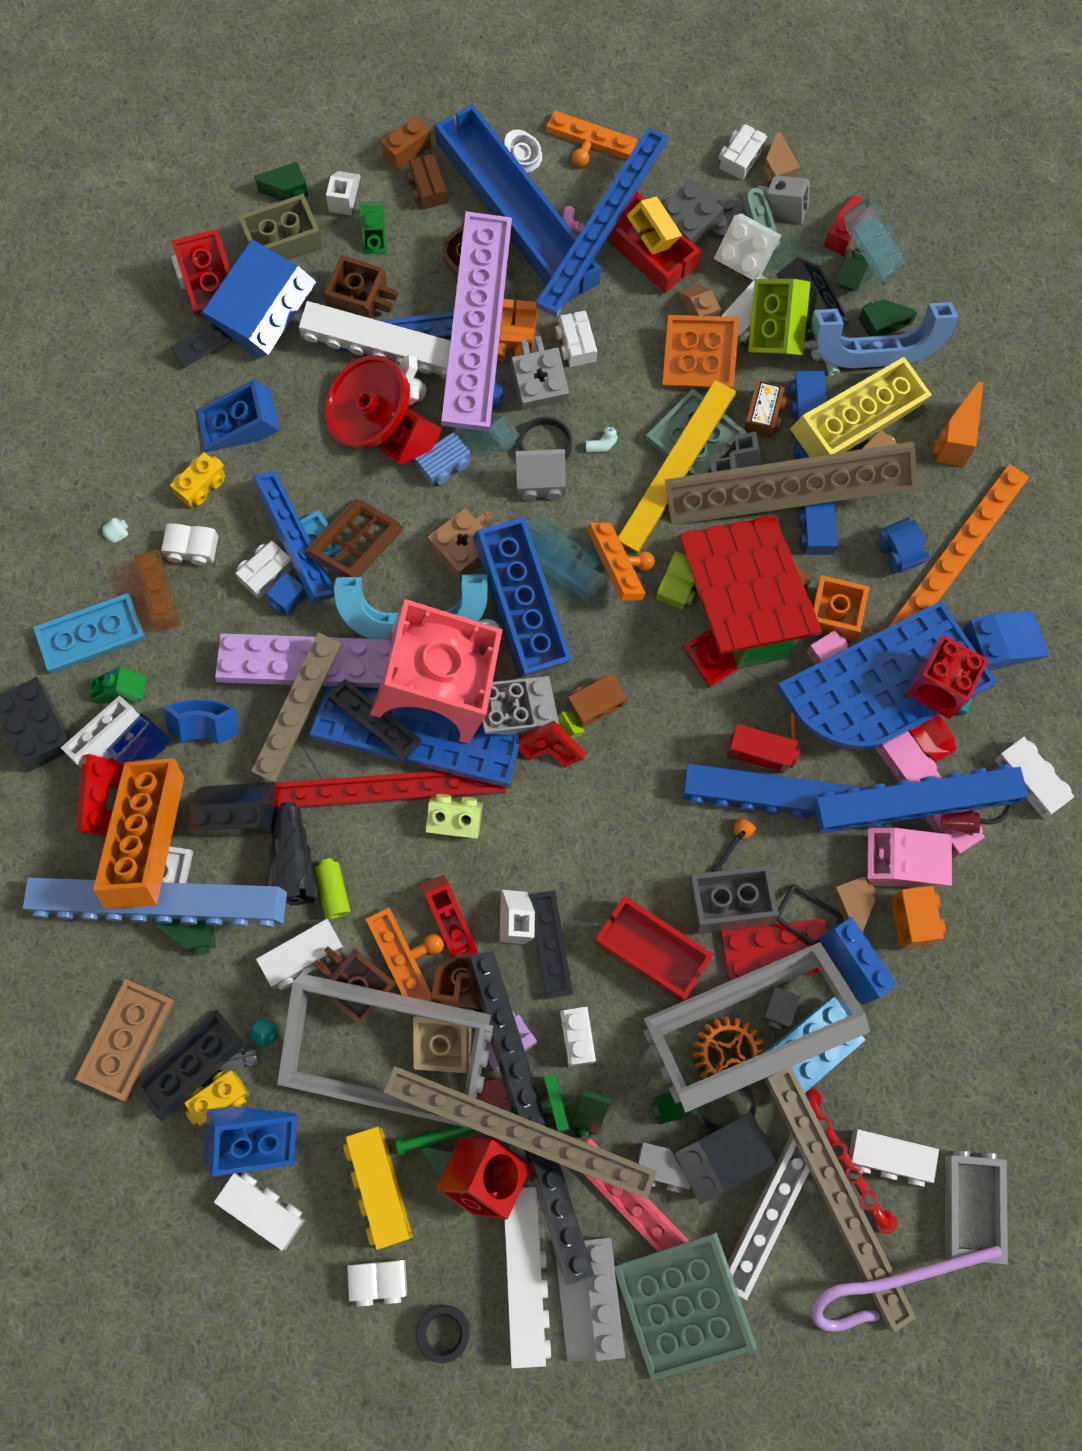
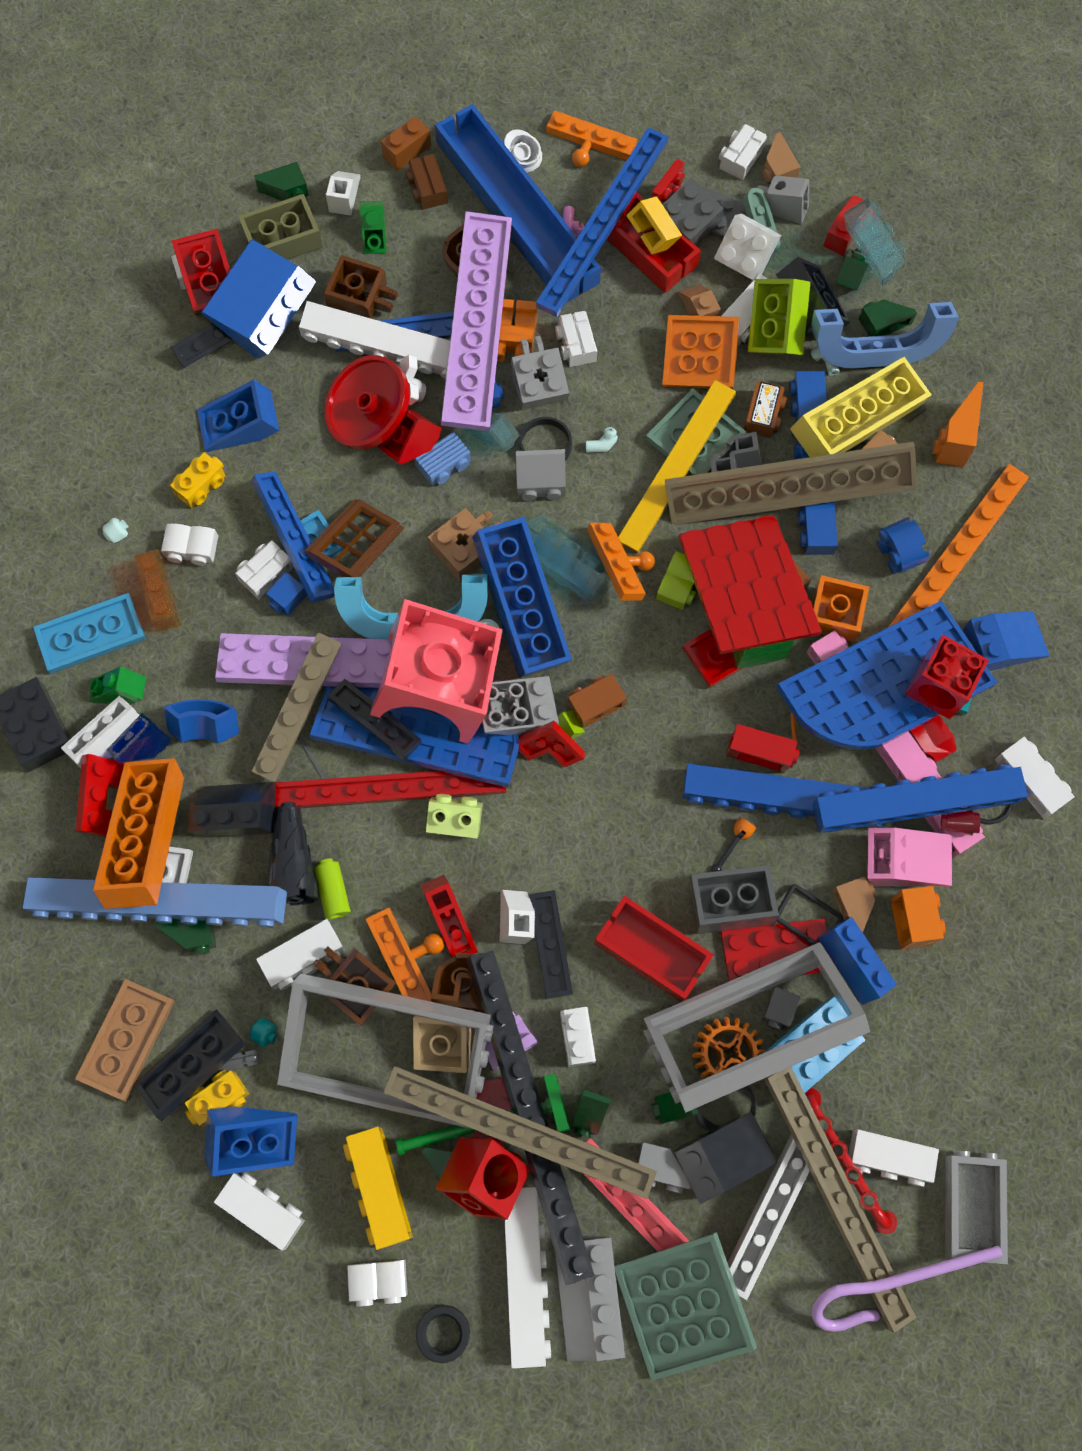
none -> red plate [652,158,685,204]

